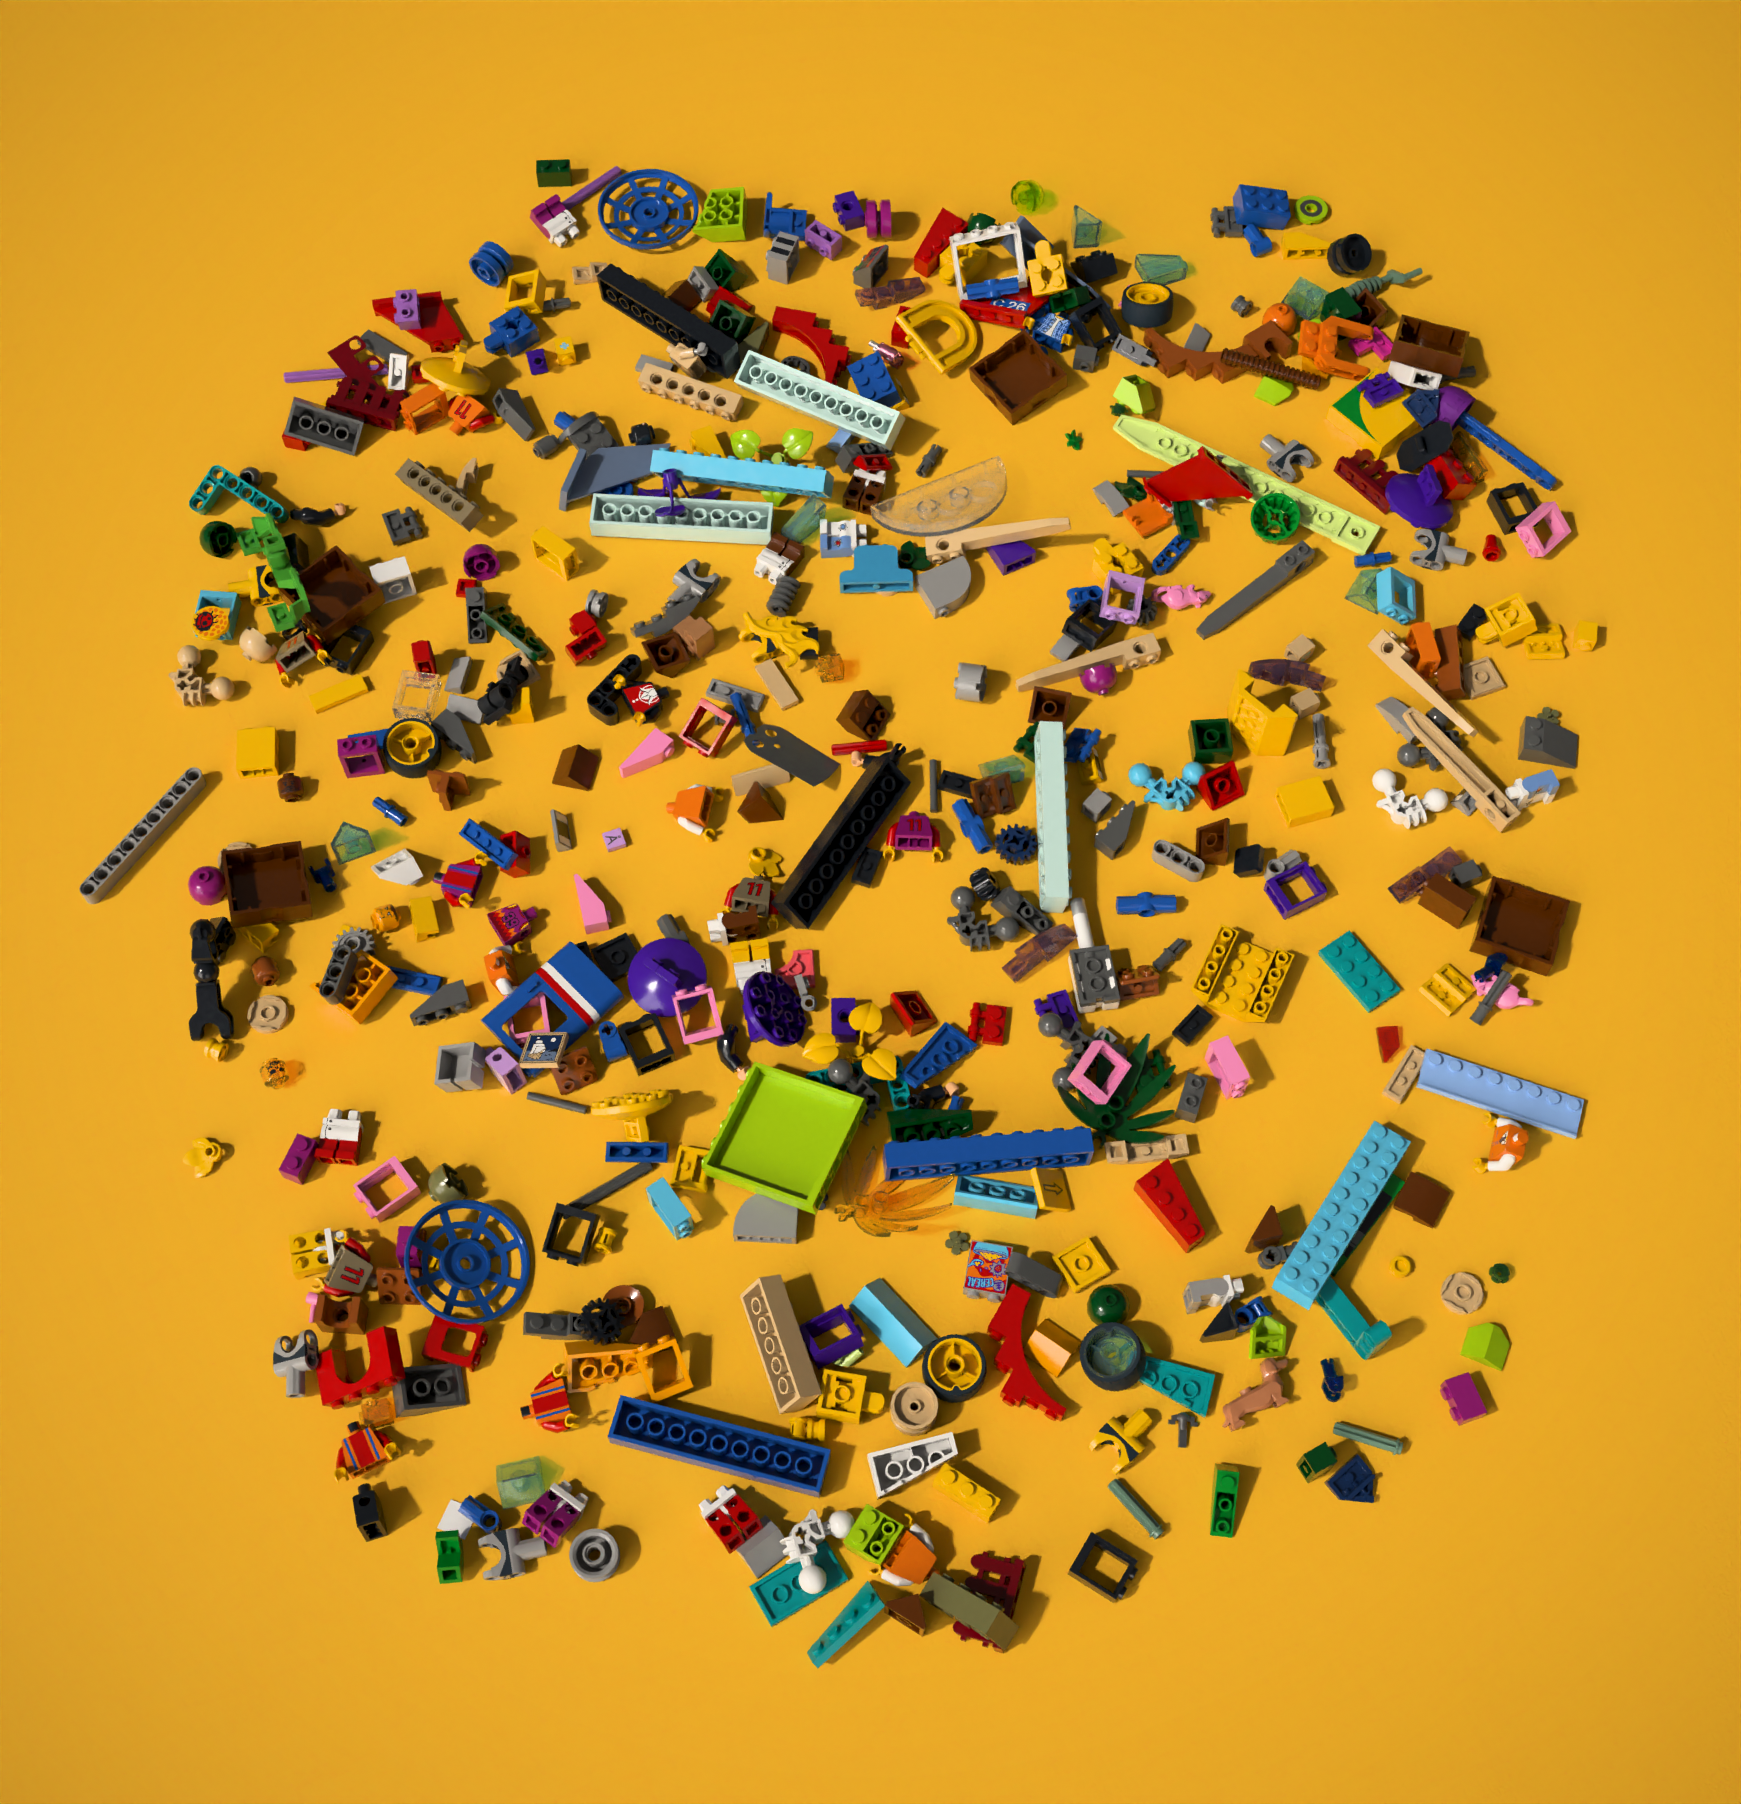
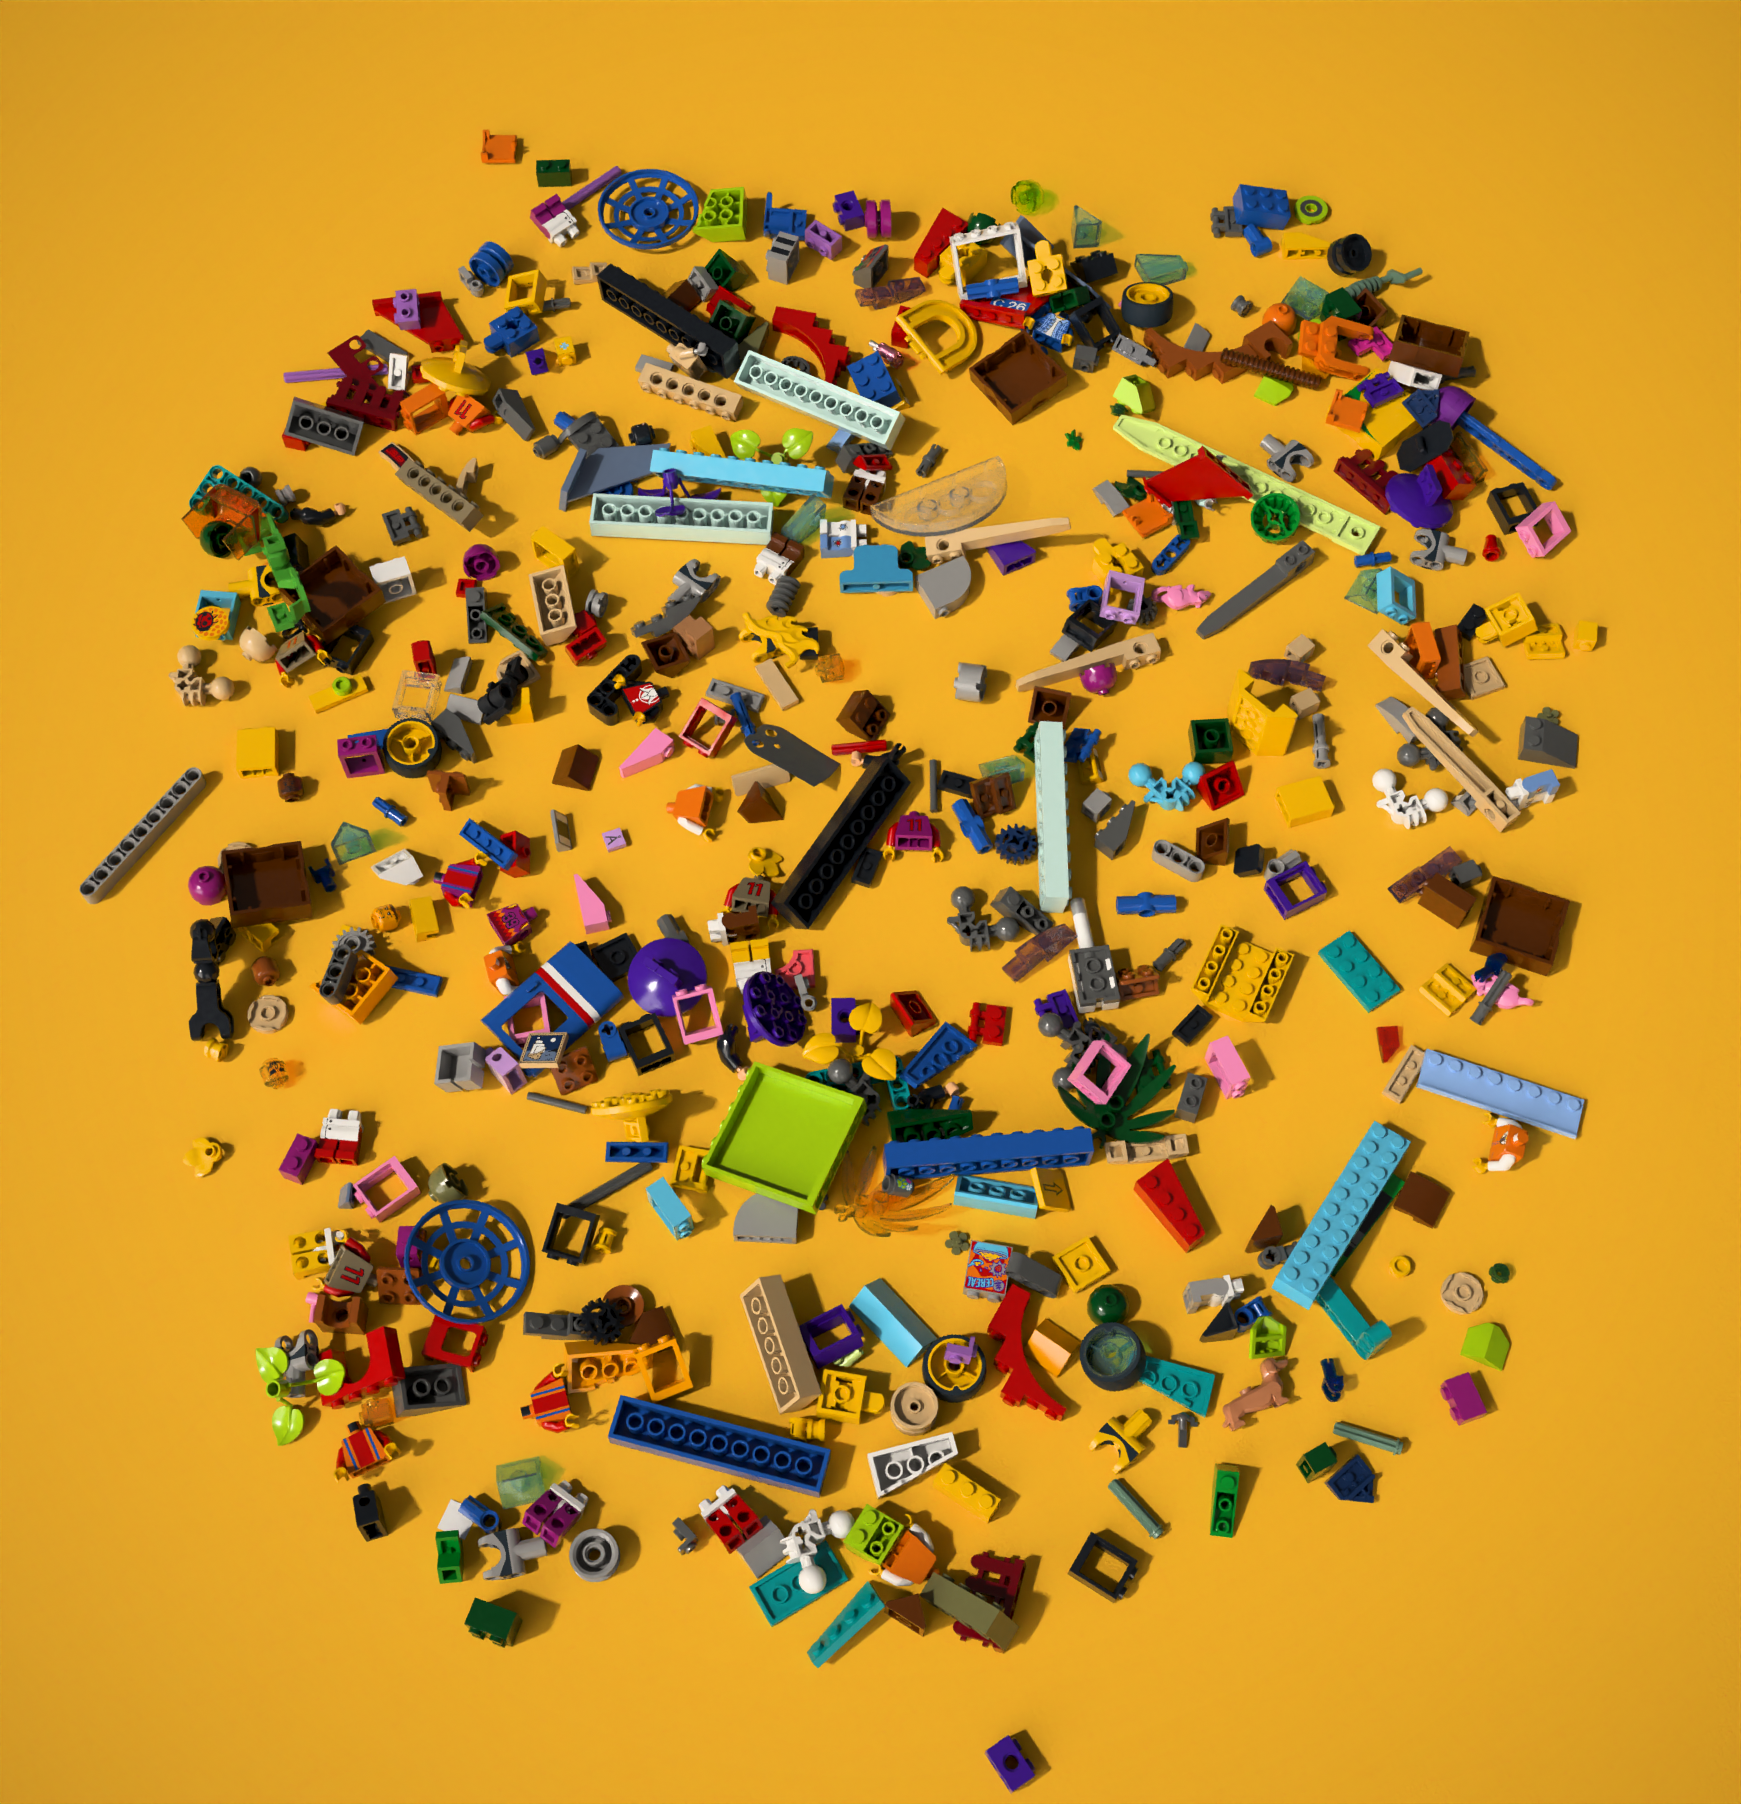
dark grey slope [410,979,472,1026] -> none
black gear [969,867,1000,901] -> none
none -> clear orange windscreen [181,484,262,561]
none -> lime plant [256,1347,346,1446]
none -> light grey wheel [275,485,296,507]
none -> lime tile [332,677,352,696]
none -> slope [338,1182,356,1209]
none -> slope [378,442,415,471]
none -> light grey plate [458,266,484,297]
none -> dark green brick [464,1598,523,1648]
none -> orange piece [481,130,517,163]
none -> tan slope [528,565,577,647]
none -> dark grey bracket [672,1517,698,1555]
none -> dark grey brick [882,1174,914,1198]
none -> medium lavender bracket [944,1336,978,1364]
none -> dark purple brick [985,1735,1035,1794]
none -> black pin [1083,1017,1102,1041]
none -> orange piece [1325,389,1369,433]

